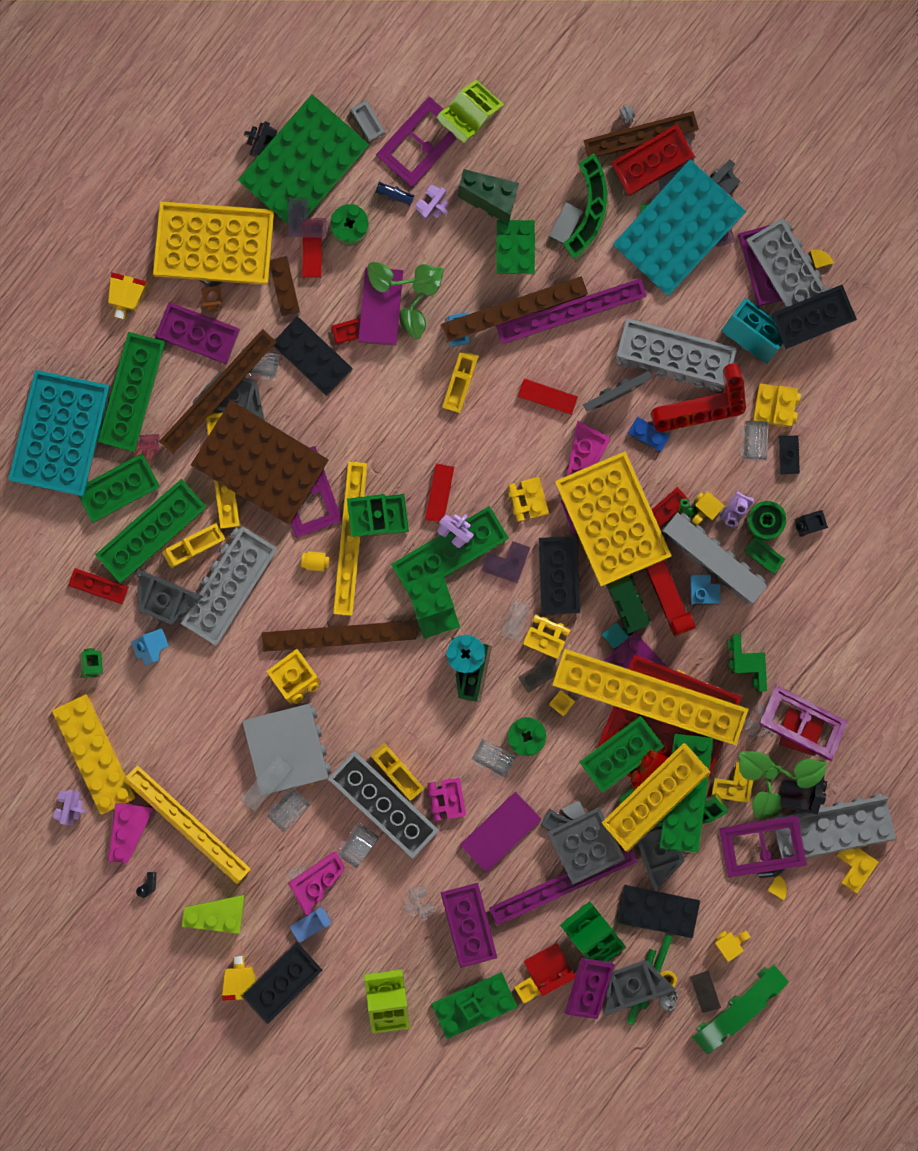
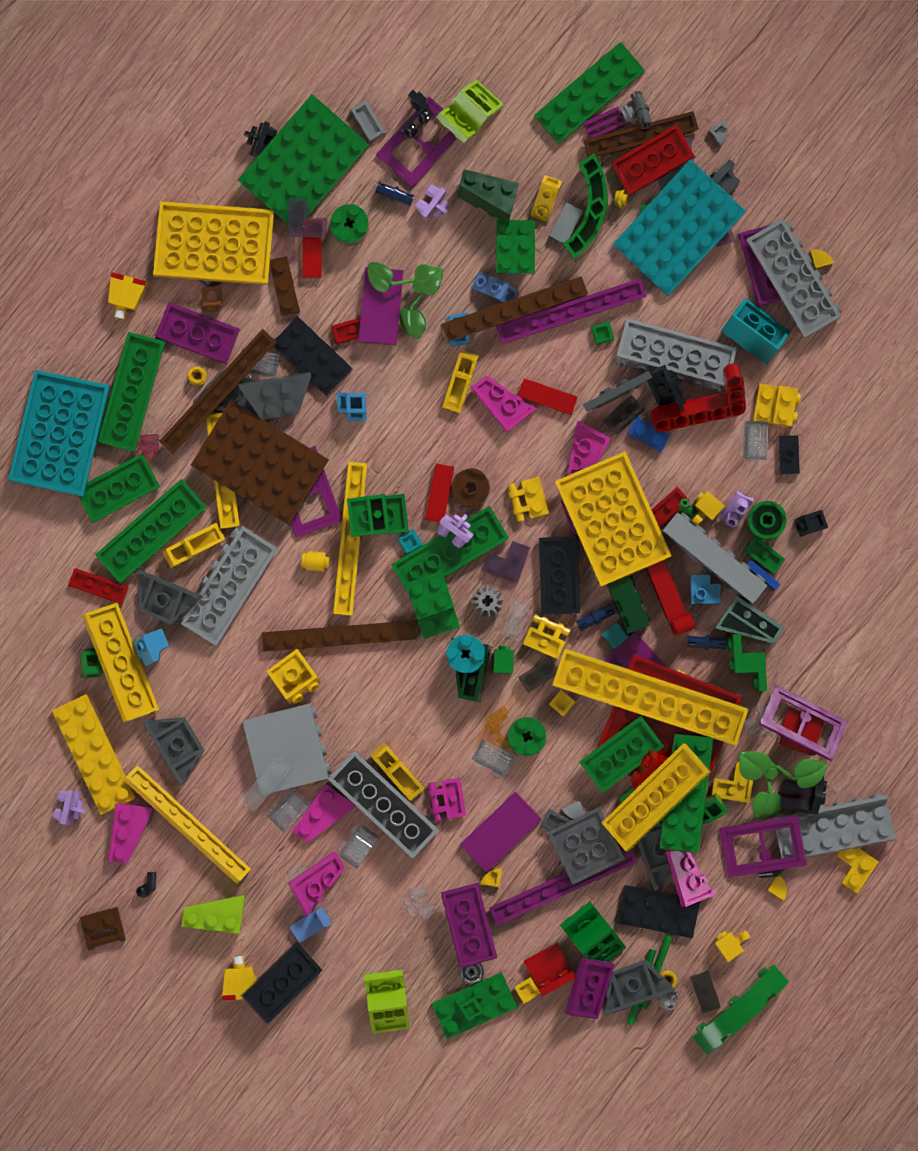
black plate [771,285,857,350] -> none
none -> reddish brown plate [80,907,126,951]
none -> yellow plate [82,603,159,723]
none -> dark grey wing [143,717,205,786]
none -> yellow plate [188,366,207,386]
none -> dark grey wing [238,372,311,420]
none -> dark pink wing [292,784,356,842]
none -> dark azure brick [337,392,367,421]
none -> teal tile [397,529,423,555]
none -> black bracket [401,90,431,140]
none -> reddish brown plate [452,468,490,507]
none -> light grey plate [460,963,484,984]
none -> medium blue bracket [471,272,519,303]
none -> dark pink wing [471,375,537,433]
none -> light grey gear [471,585,504,618]
none -> yellow tile [480,868,502,888]
none -> clear yellow bracket [485,706,511,750]
none -> green brick [493,646,514,675]
none -> yellow bracket [531,175,562,222]
none -> green plate [534,42,645,145]
none -> dark blue pin [576,603,615,631]
none -> magenta tile [583,107,626,138]
none -> green tile [591,322,615,345]
none -> clear smoke plate [603,395,645,435]
none -> yellow plate [614,190,629,209]
none -> dark grey pin [630,91,653,129]
none -> black bracket [647,365,686,412]
none -> dark pink wing [666,850,716,907]
none -> dark blue pin [688,635,727,650]
none -> light grey tile [708,120,727,147]
none -> sand green wedge [714,596,785,644]
none -> blue tile [747,560,780,591]

